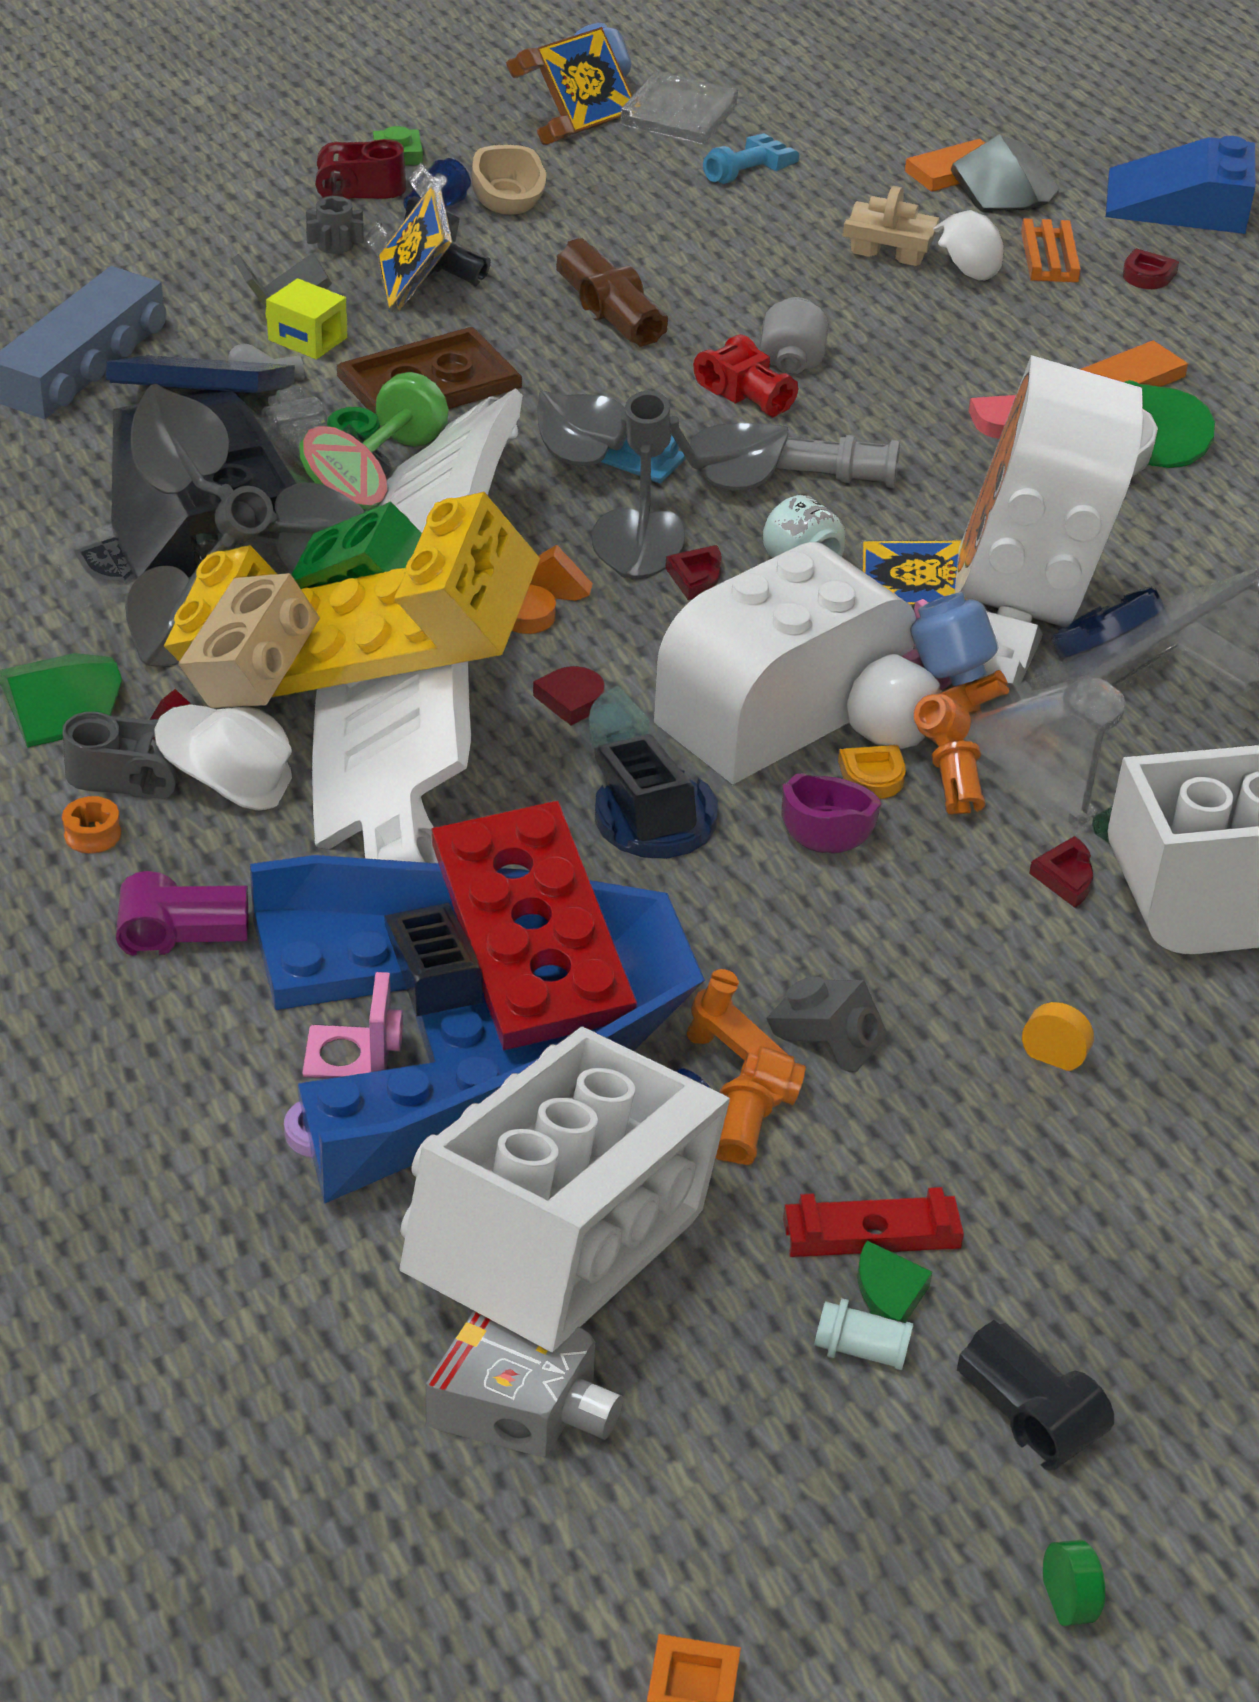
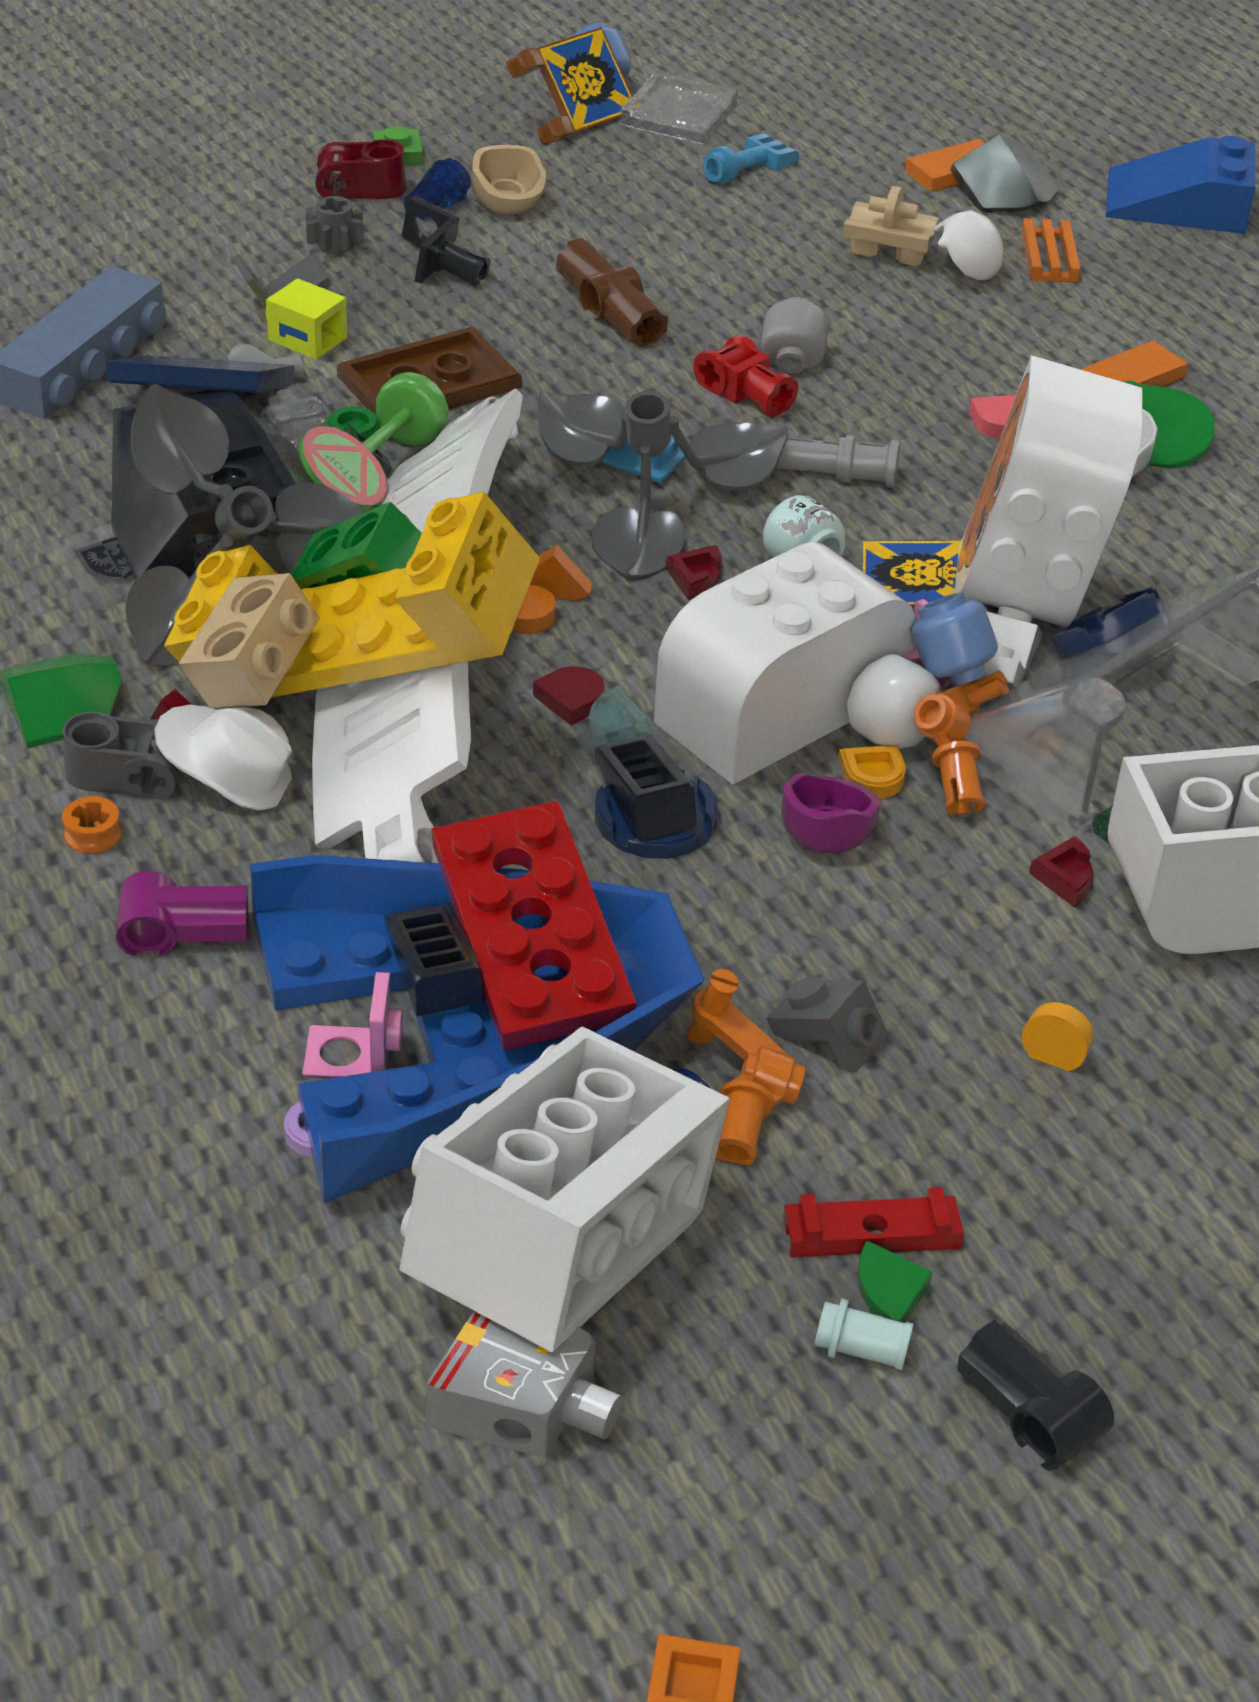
flag [366,163,453,312] -> none
green tile [1043,1539,1105,1626] -> none
dark red tile [1122,248,1179,289] -> none

